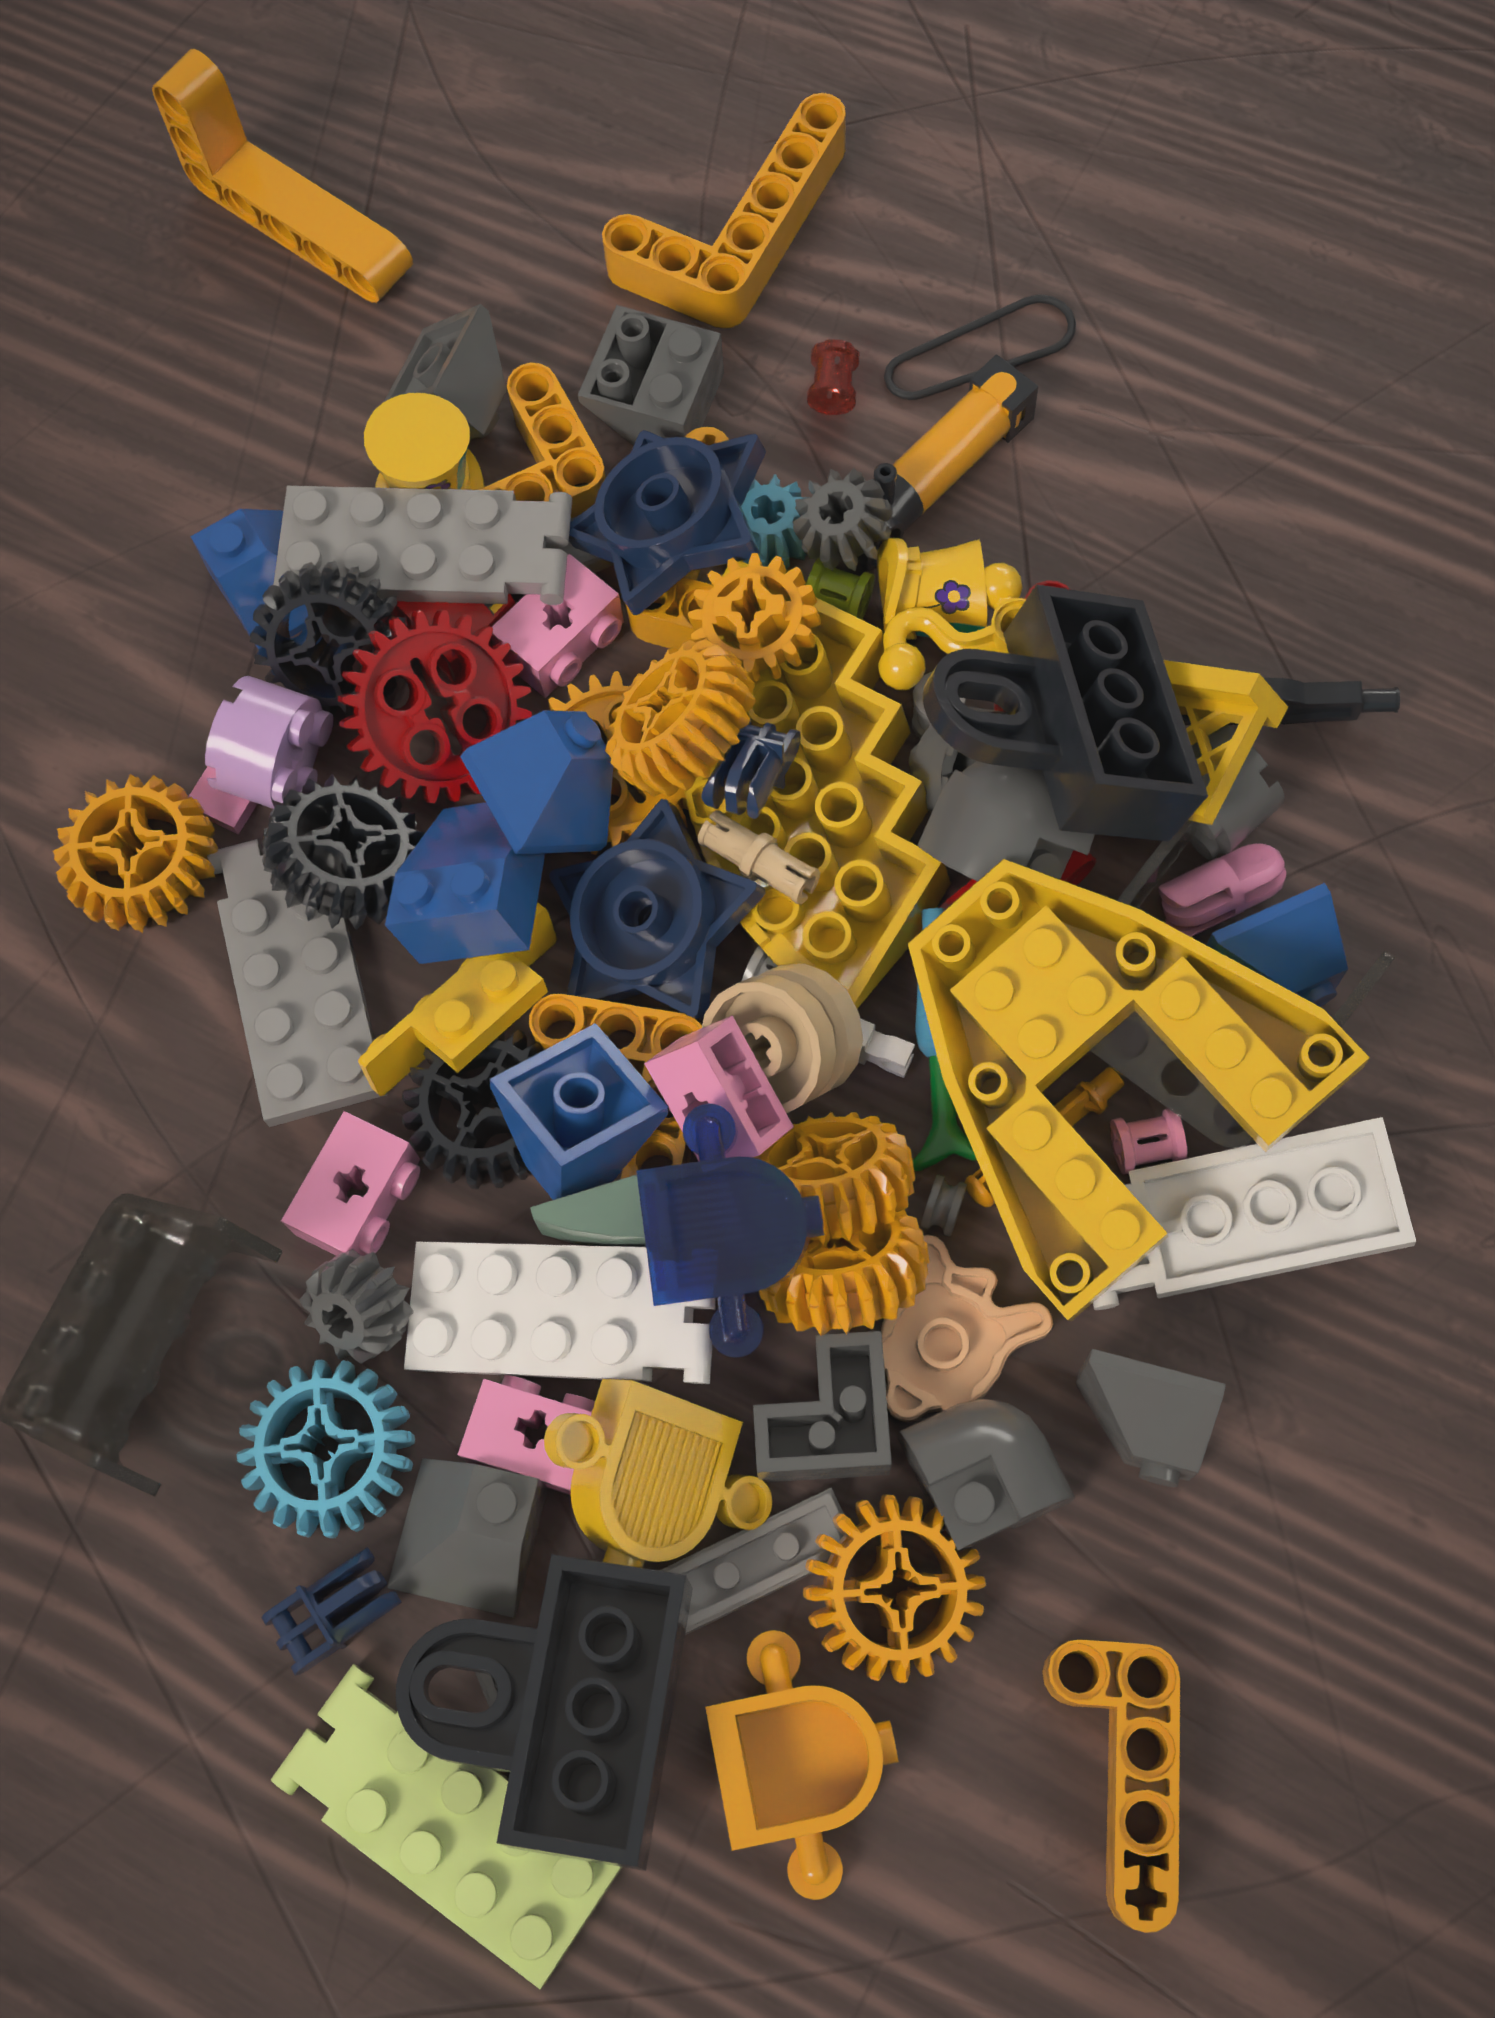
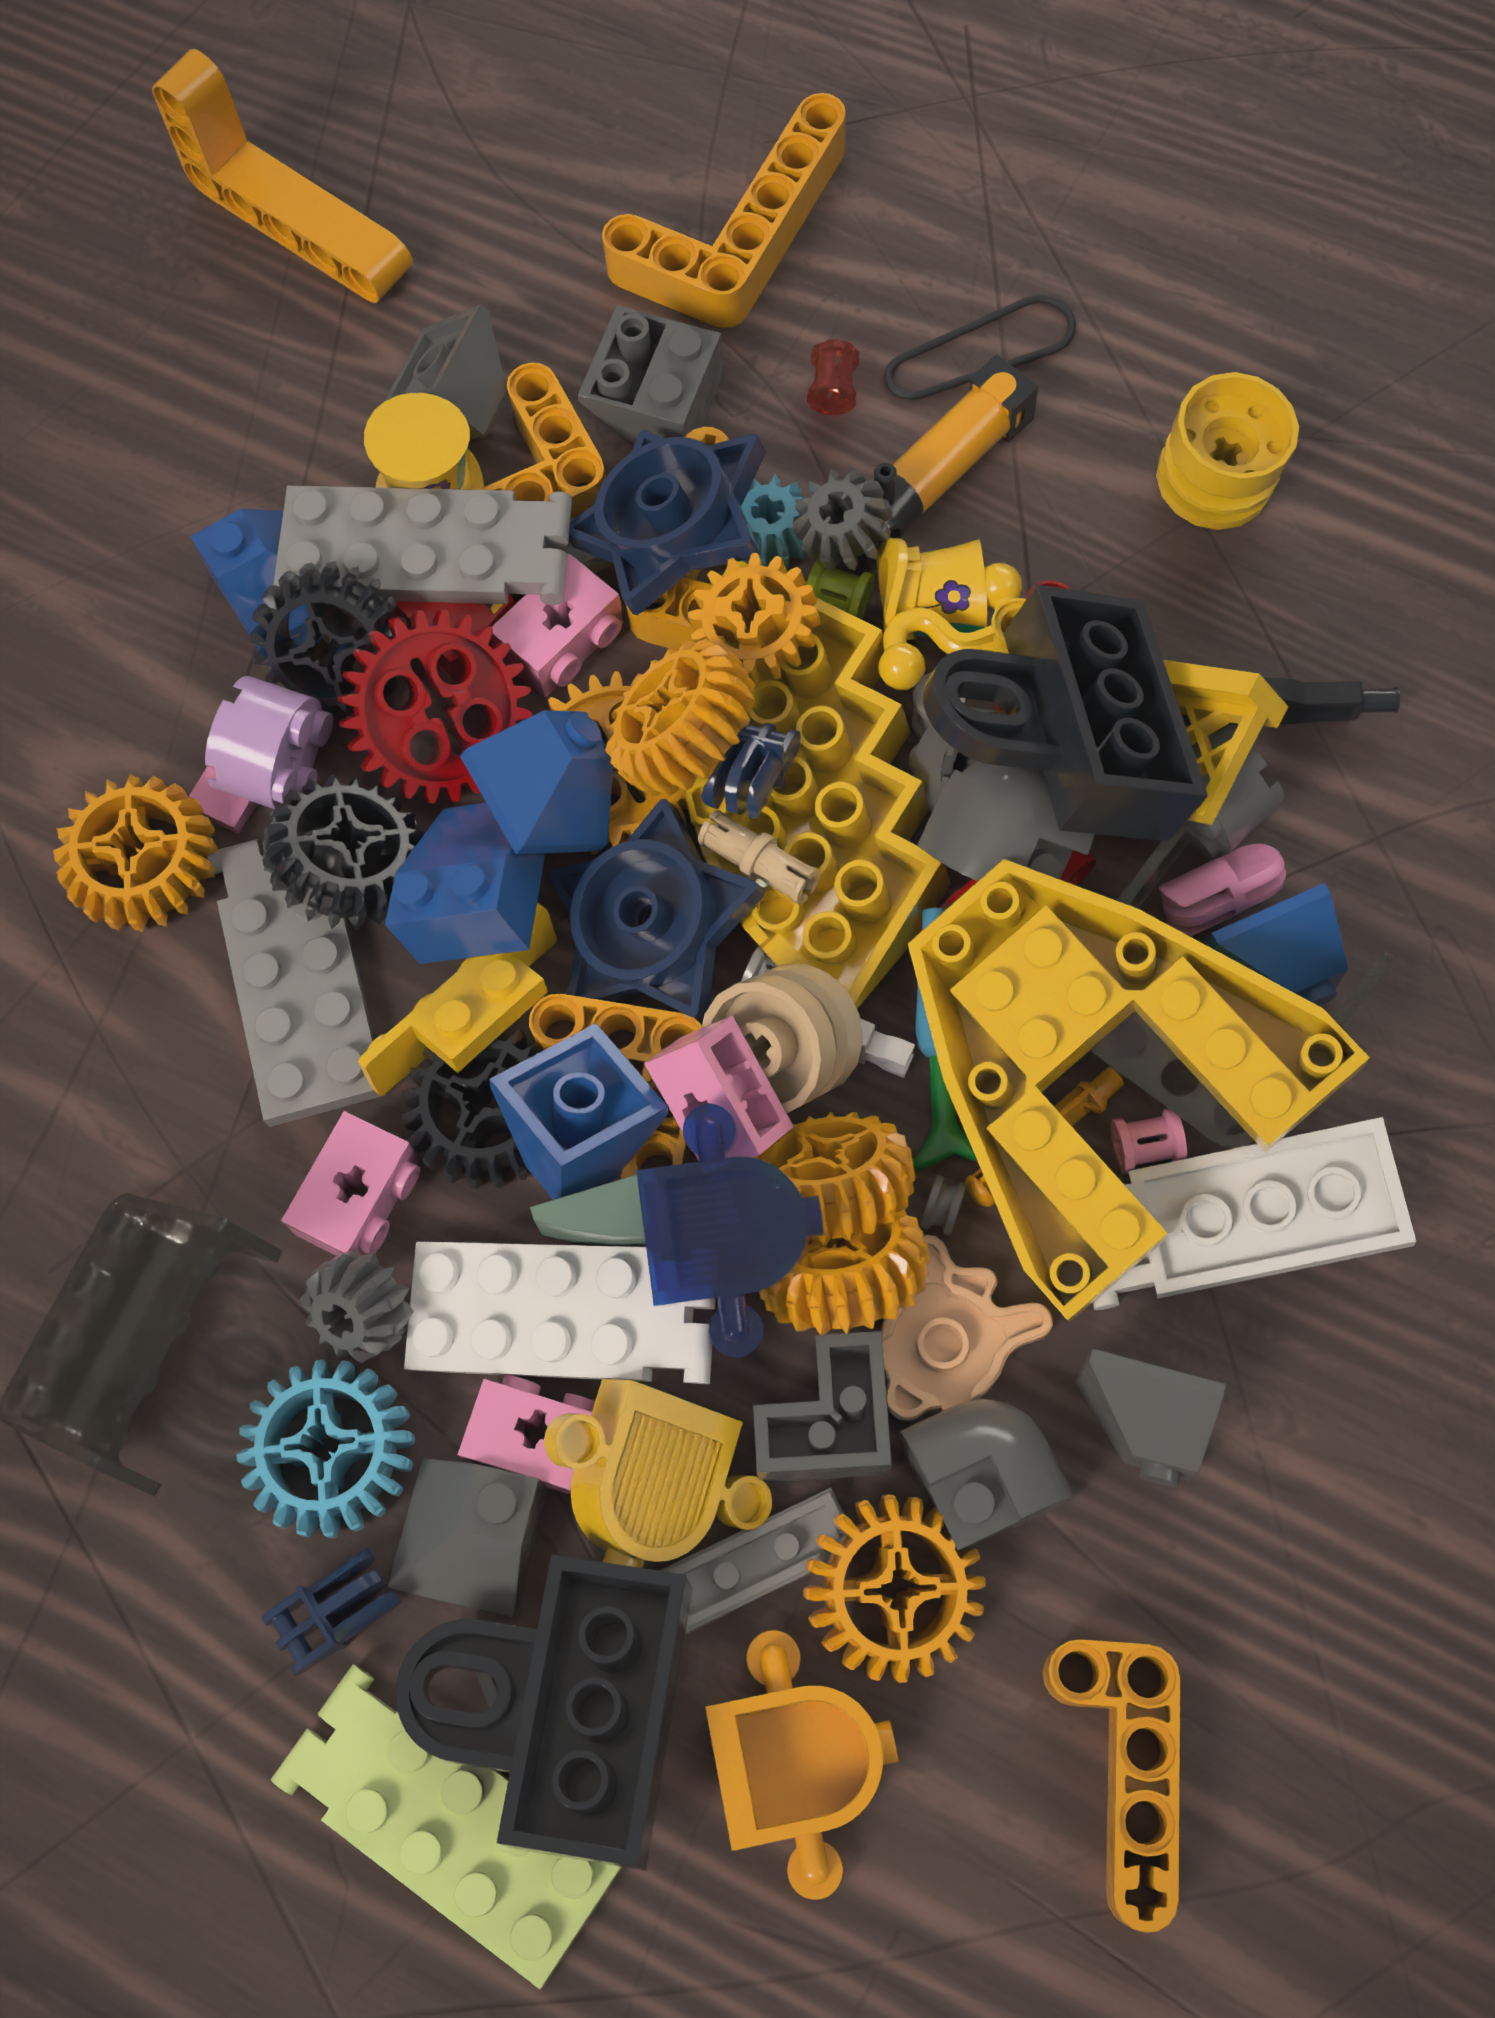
none -> yellow wheel [1156,372,1299,530]

